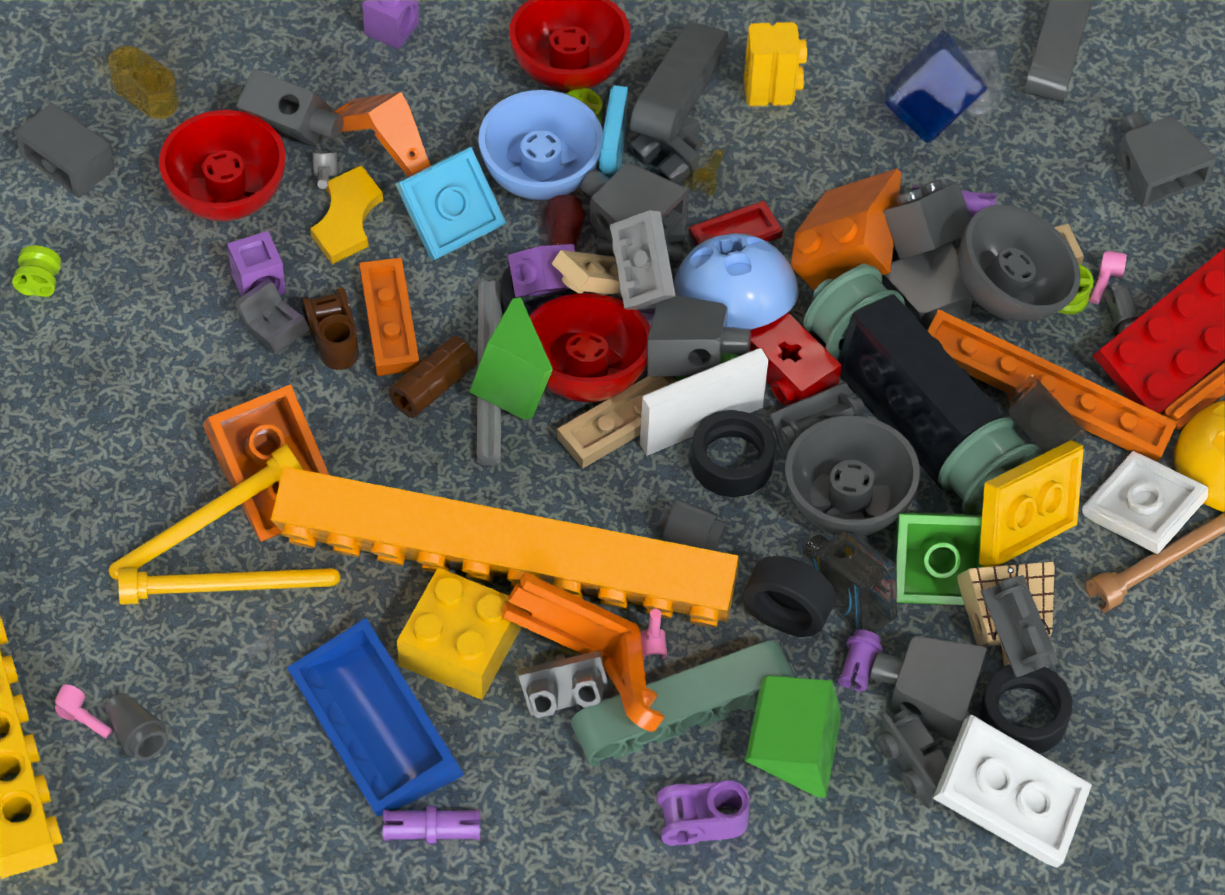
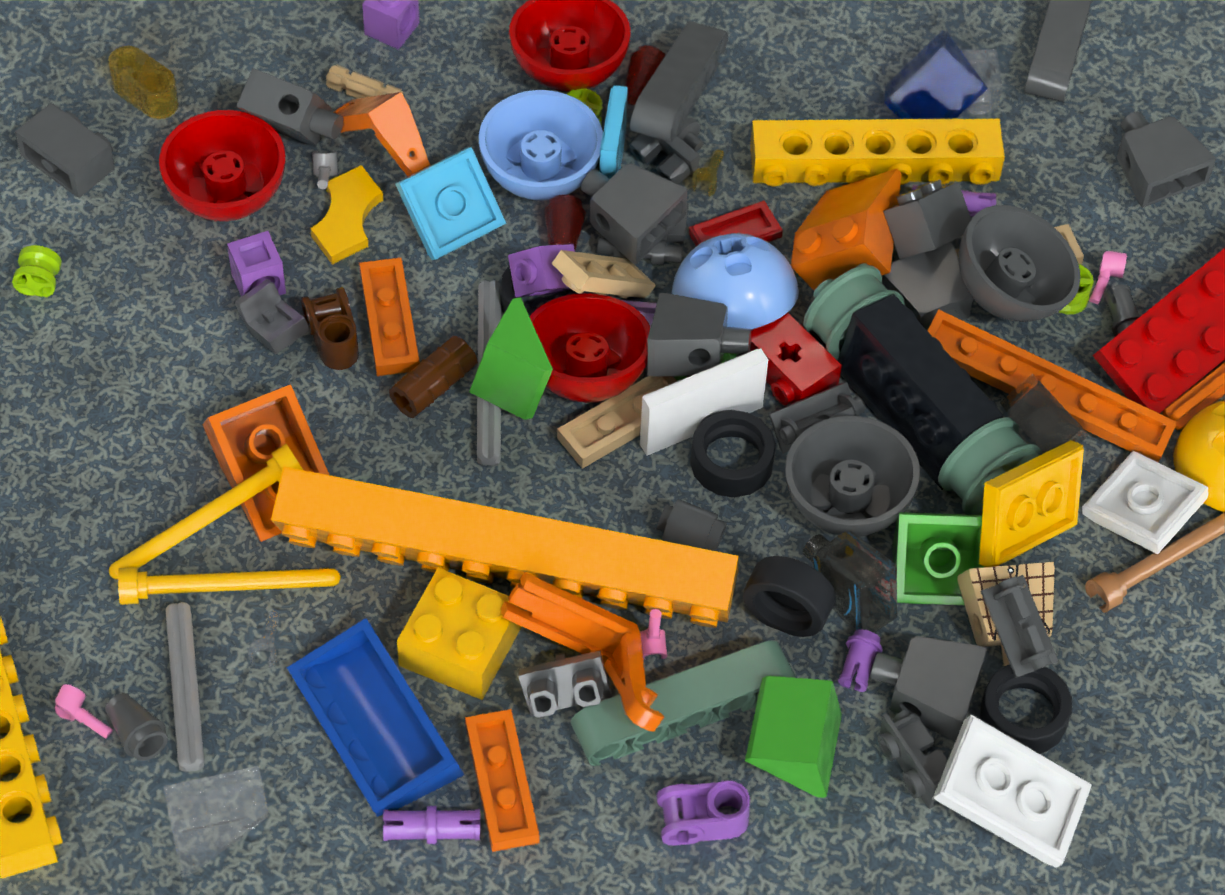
light grey bracket [610,210,675,311] -> none
yellow brick [744,22,807,106] -> none
none -> clear wing [163,766,269,878]
none -> light grey axle [165,602,205,772]
none -> tan axle [326,65,403,98]
none -> orange plate [465,709,539,852]
none -> clear red cone [624,45,666,106]
none -> yellow brick [750,119,1005,186]

